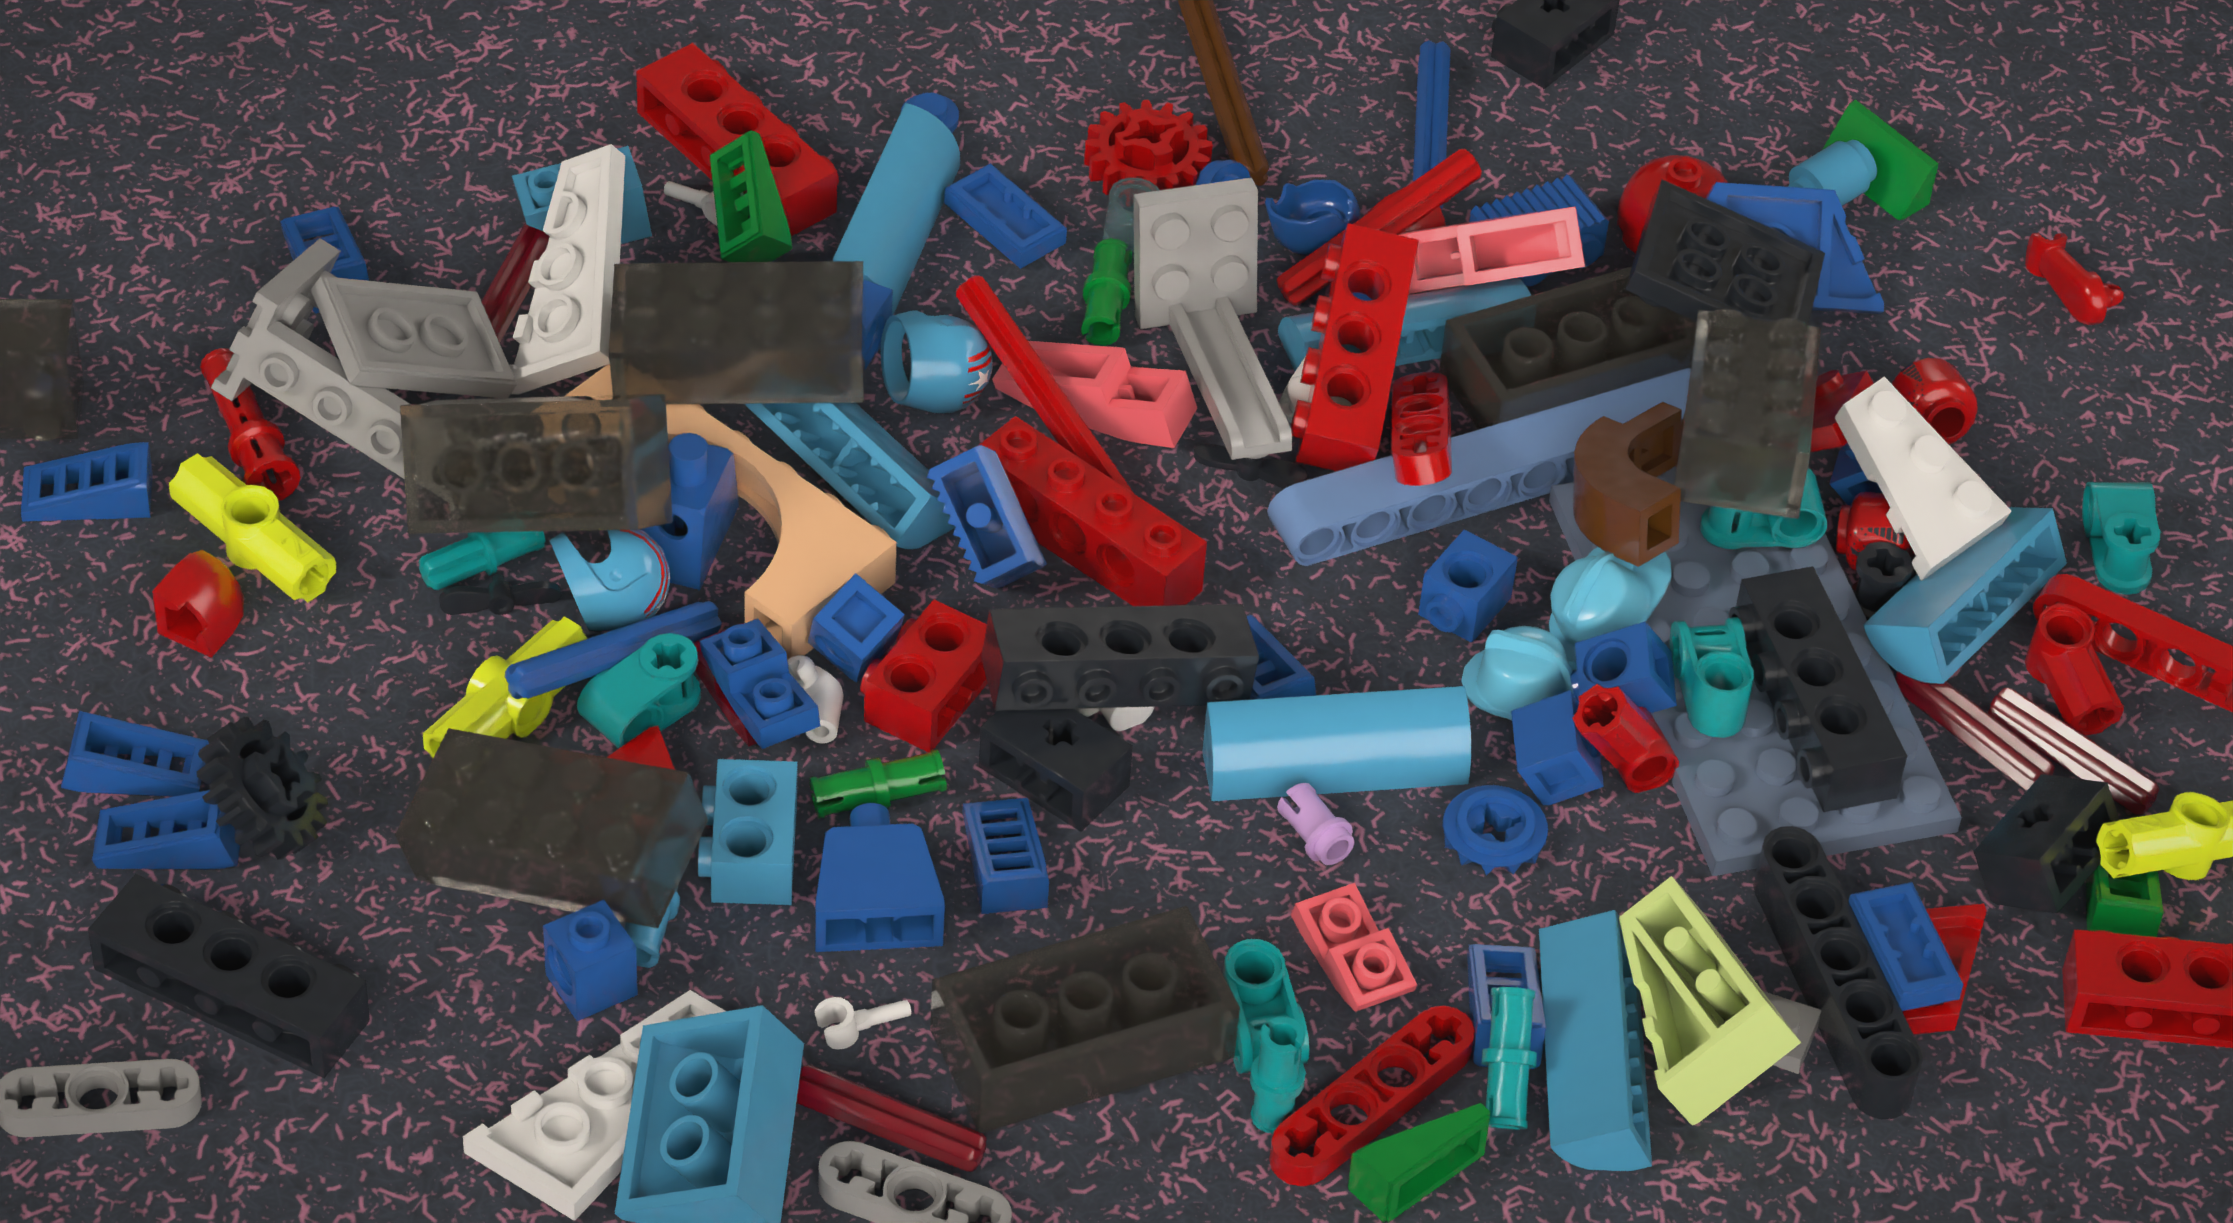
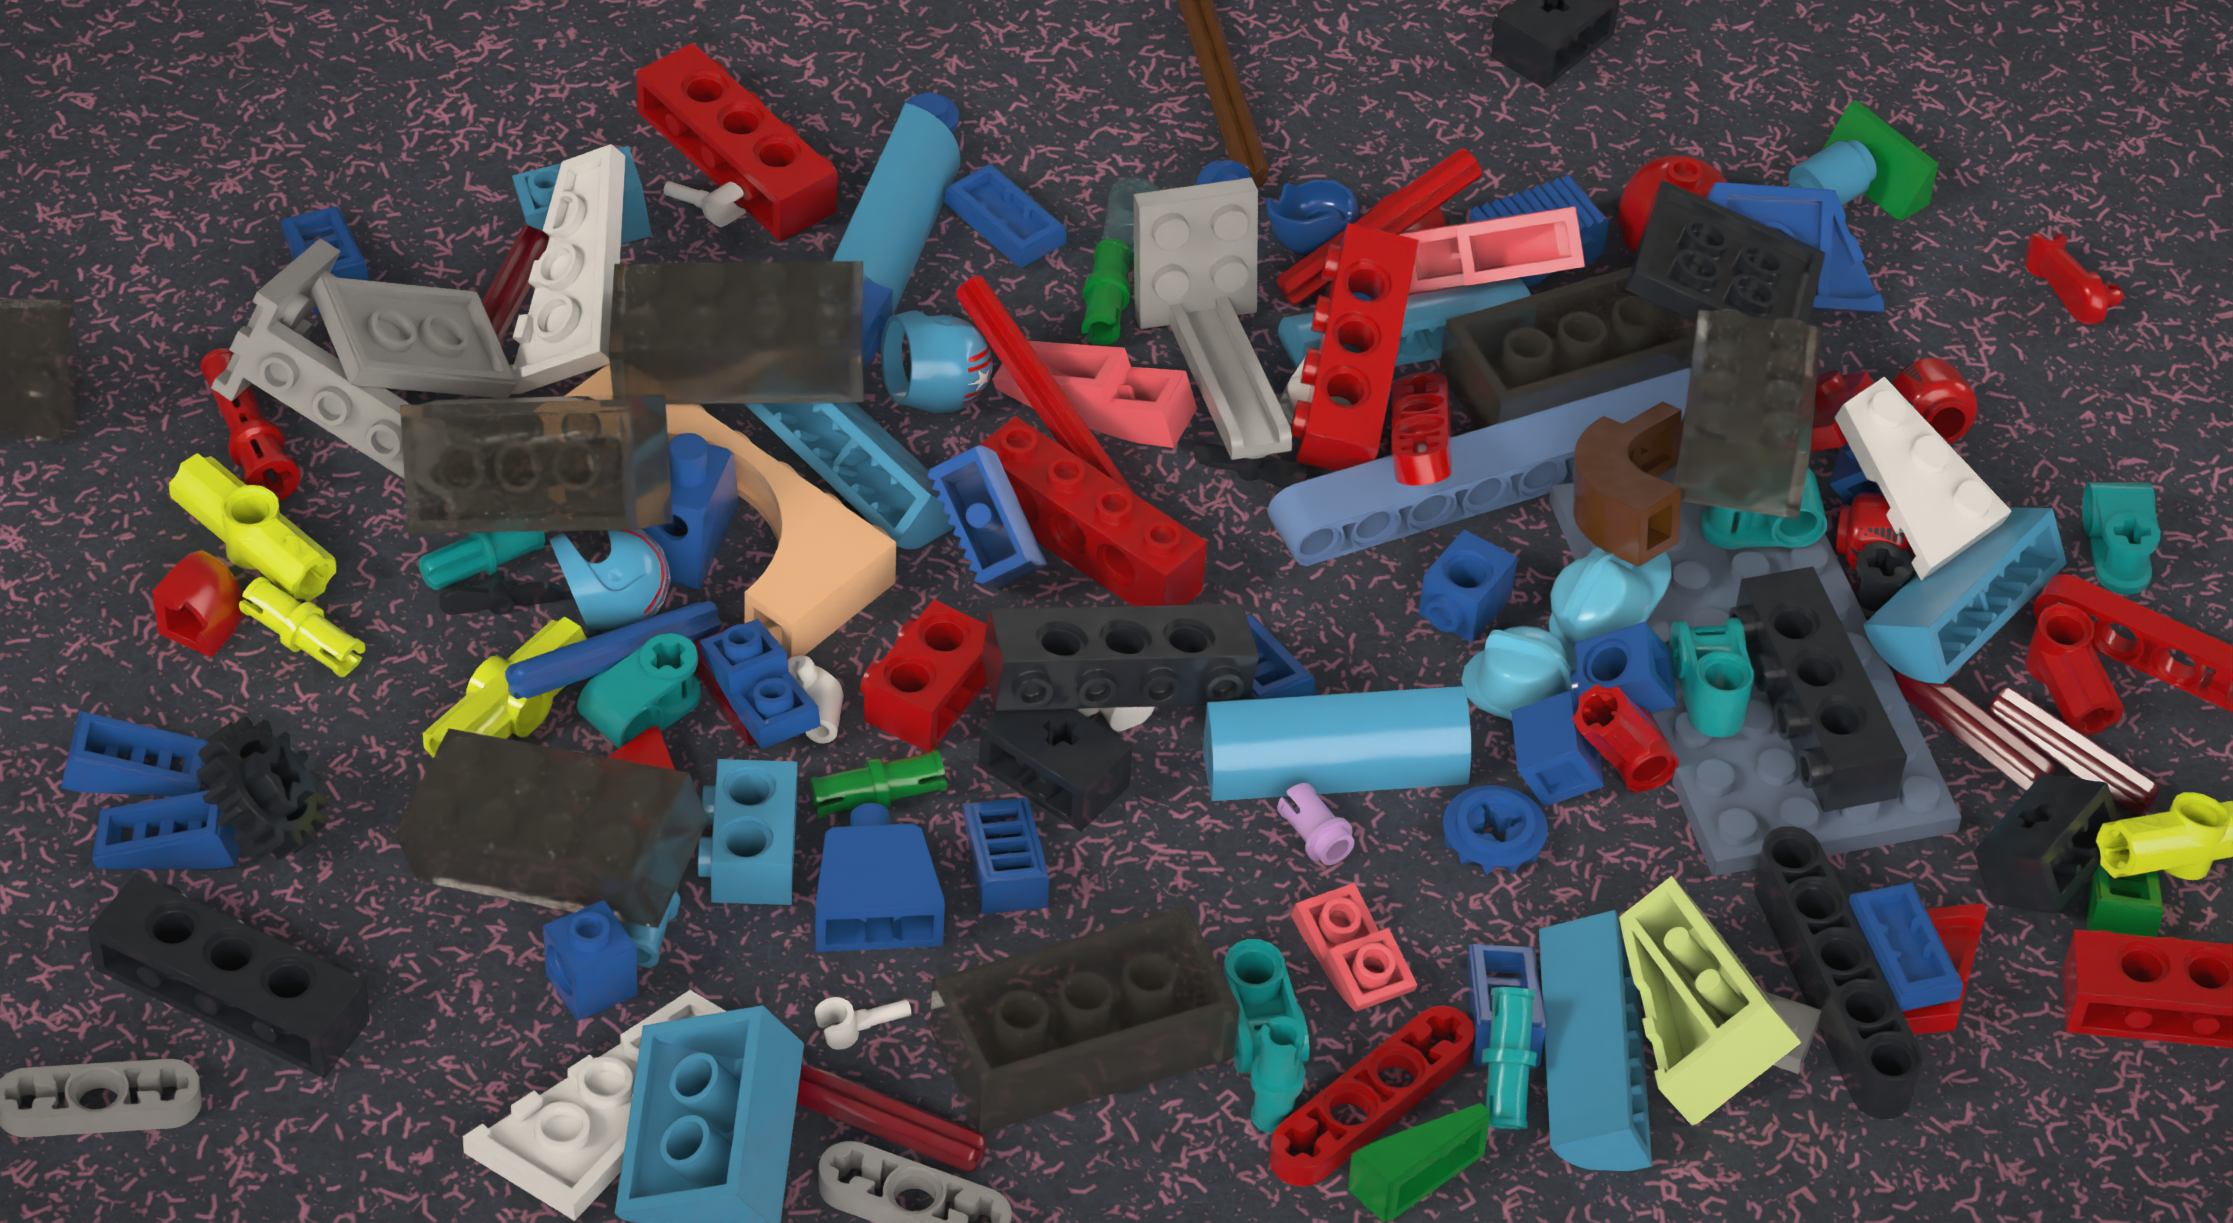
blue slope [21,442,153,522] -> none
green slope [710,130,792,269] -> none
blue brick [808,573,905,683] -> none
red gear [1084,100,1213,205] -> none
blue axle [1413,40,1451,209] -> none
none -> neon yellow pin [239,577,365,677]

